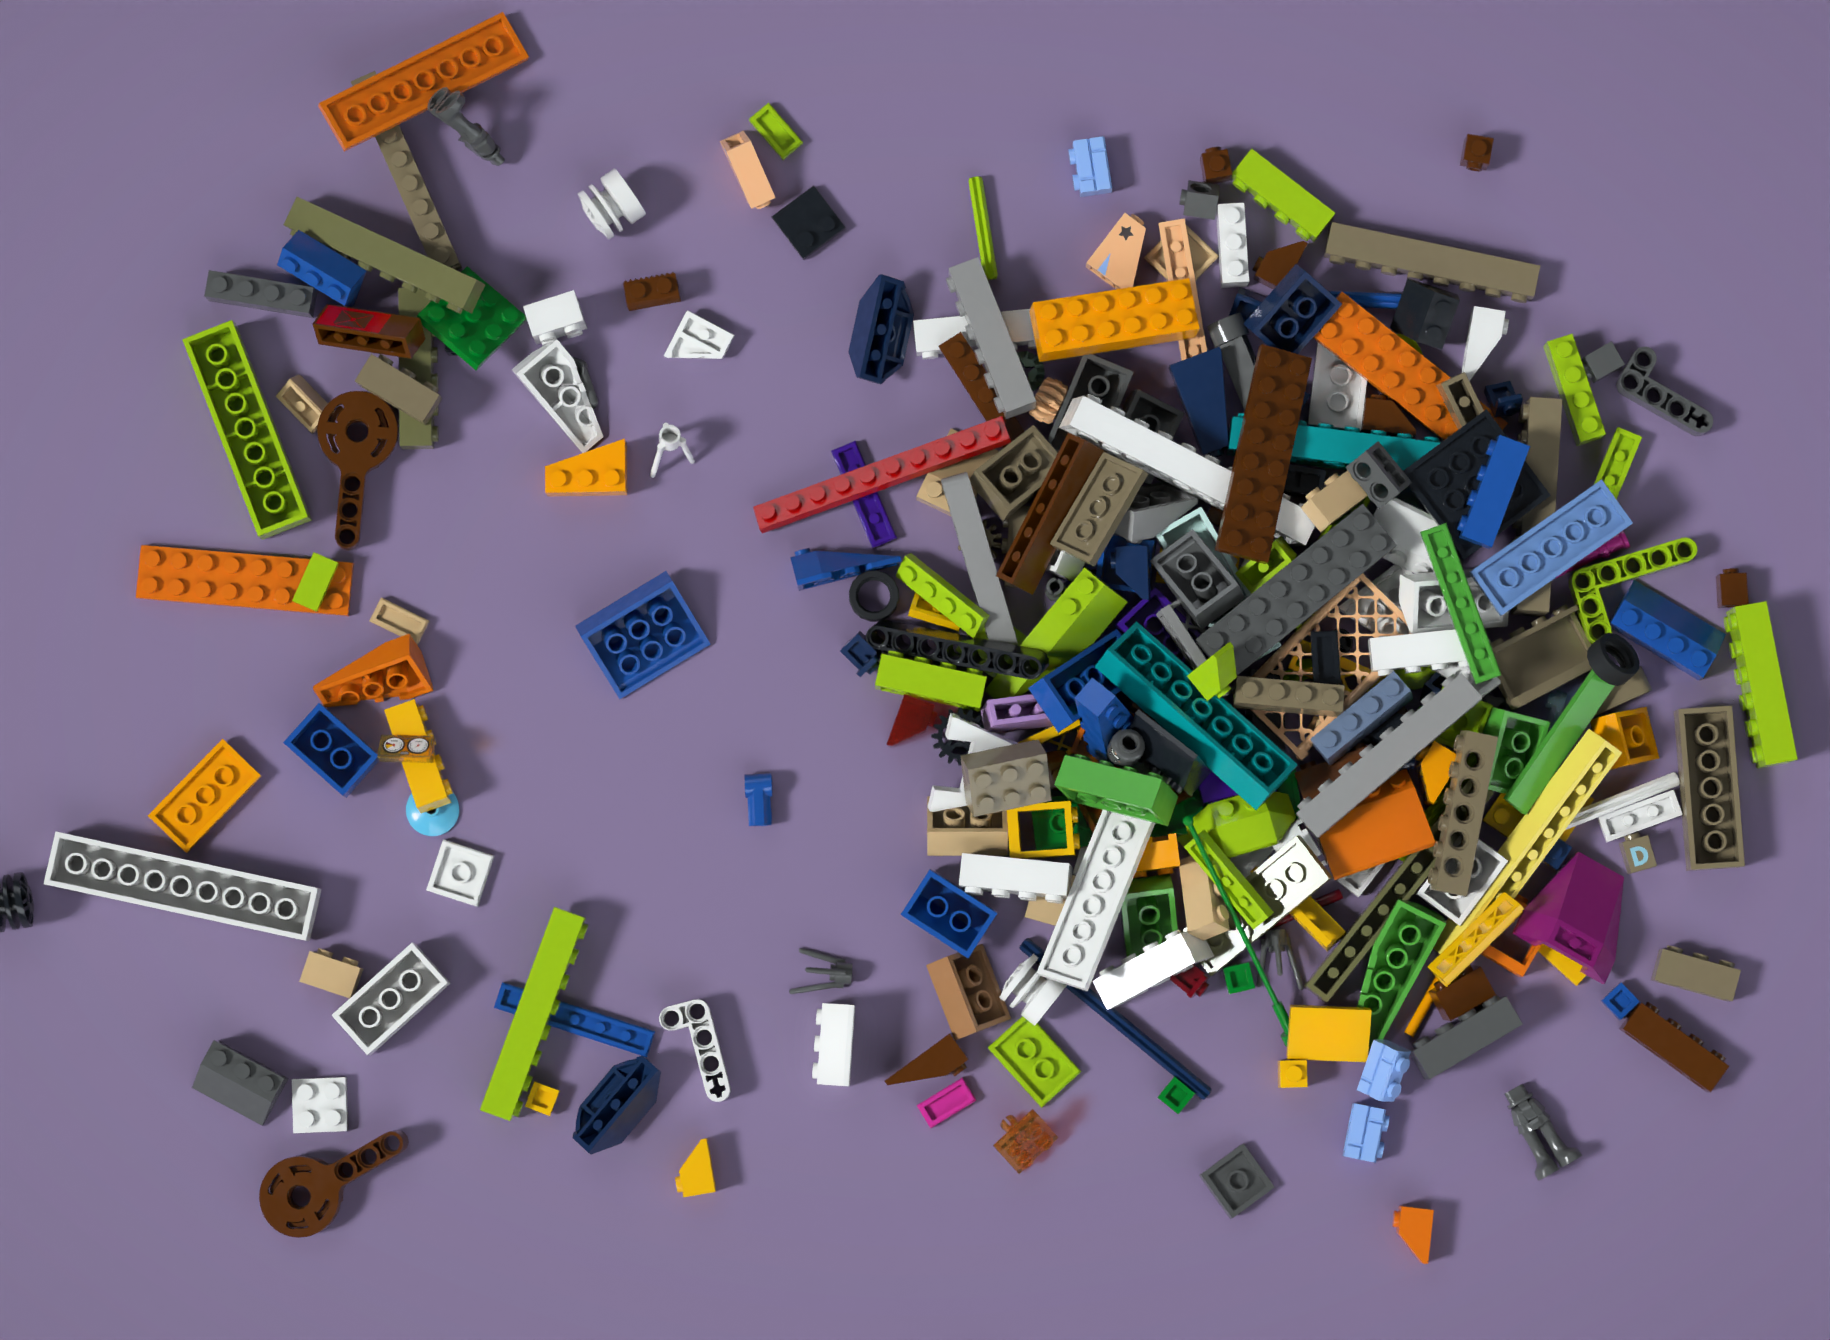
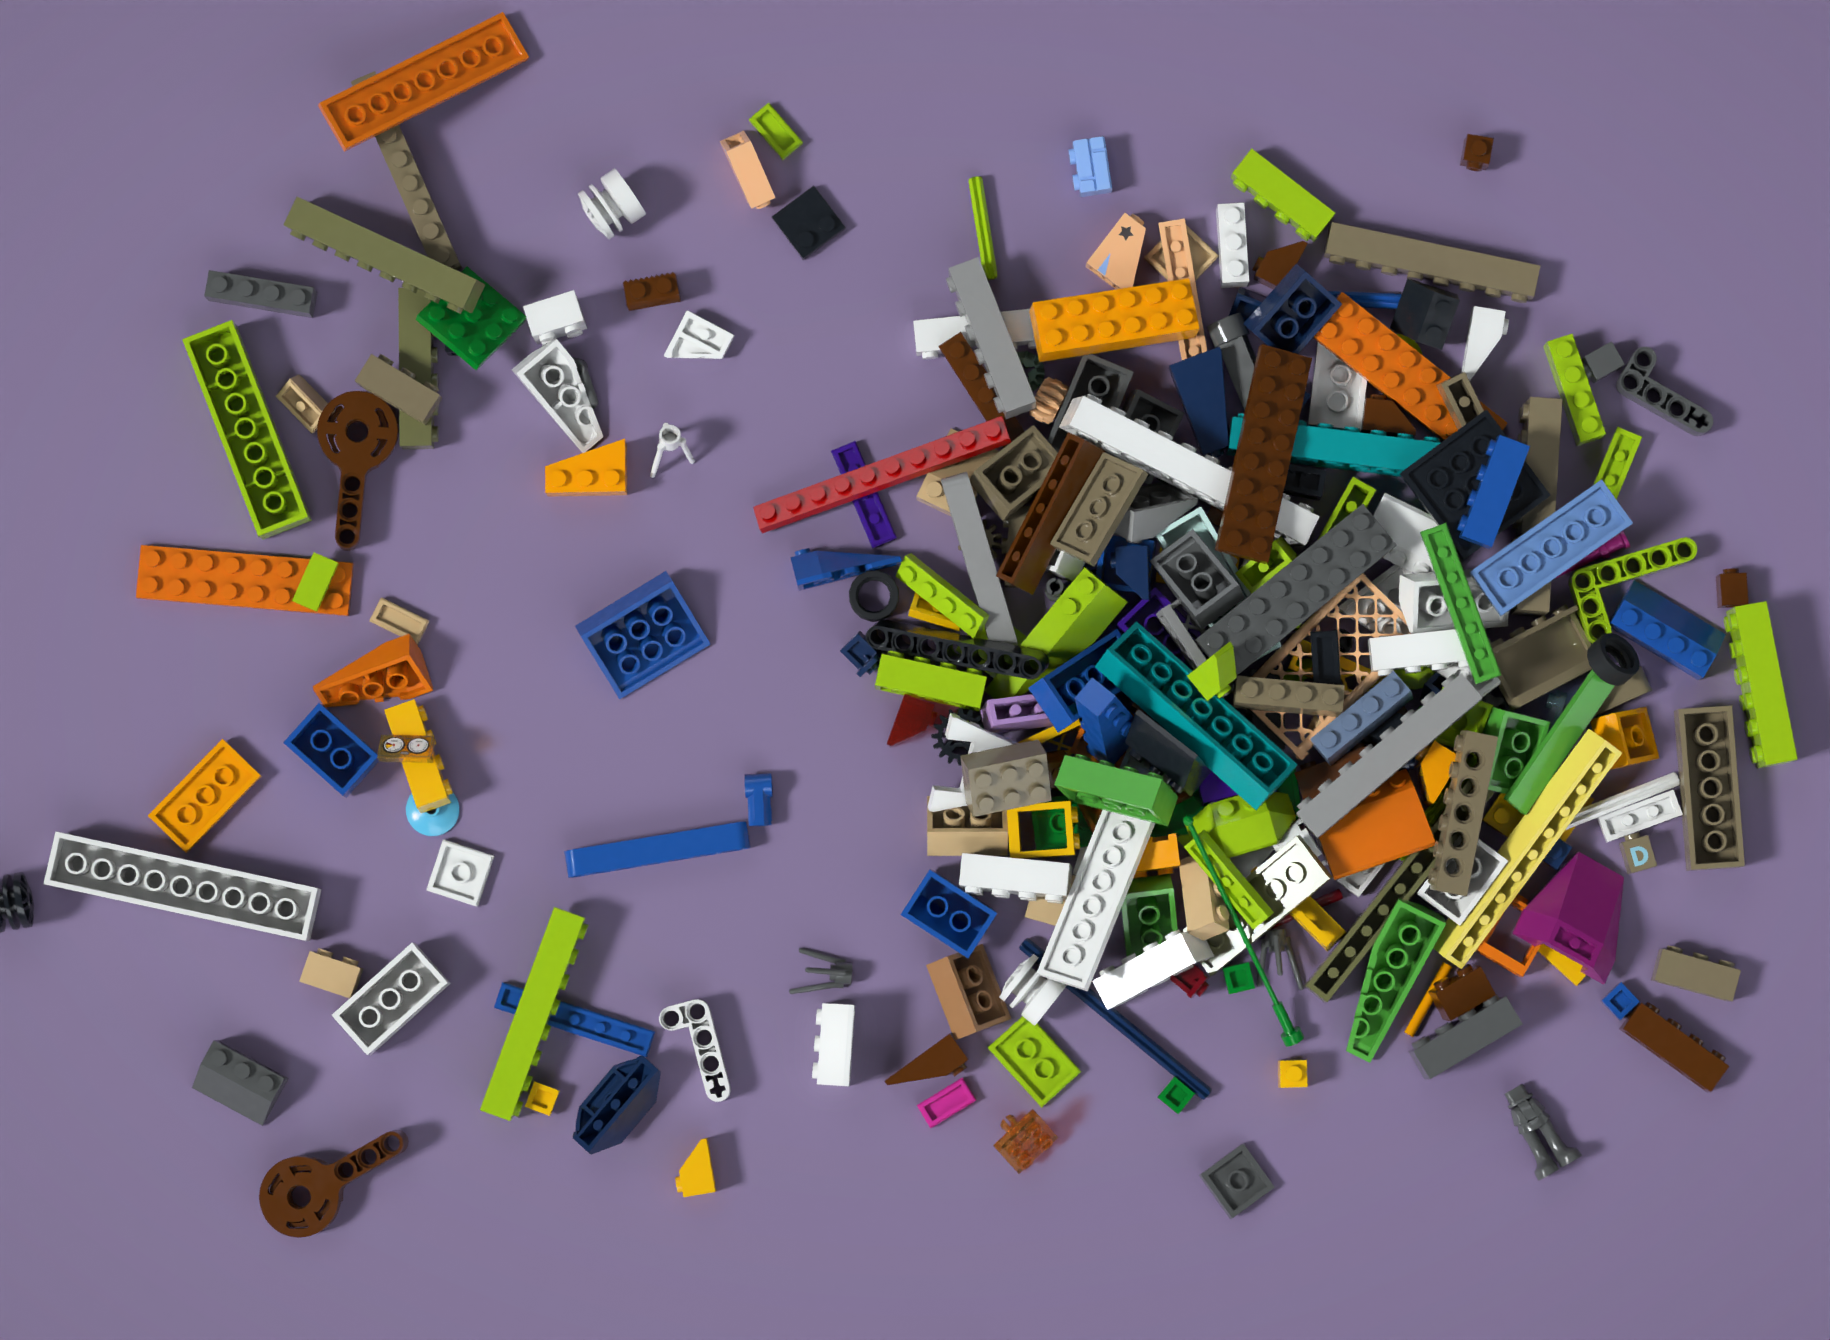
blue slope [277,230,366,308] -> none
white plate [292,1077,348,1133] -> none
reddish brown brick [313,304,426,359] -> none
dark grey piece [428,87,505,166] -> none
dark blue wedge [848,274,914,384] -> none
dark grey head [1107,729,1145,768] -> none
dark grey brick [1179,180,1220,220] -> none
reddish brown brick [1200,147,1232,184] -> none
yellow tile [1286,1005,1372,1062] -> none
tan brick [1301,470,1368,533] -> none
light blue brick [1342,1103,1390,1163] -> none
dark grey brick [1345,441,1412,509] -> none
light blue brick [1357,1039,1411,1102] -> none
orange slope [1392,1206,1434,1264] -> none
yellow fence [1427,892,1524,987] -> none
dark blue bracket [1484,381,1523,418] -> none
none -> blue beam [564,821,751,878]

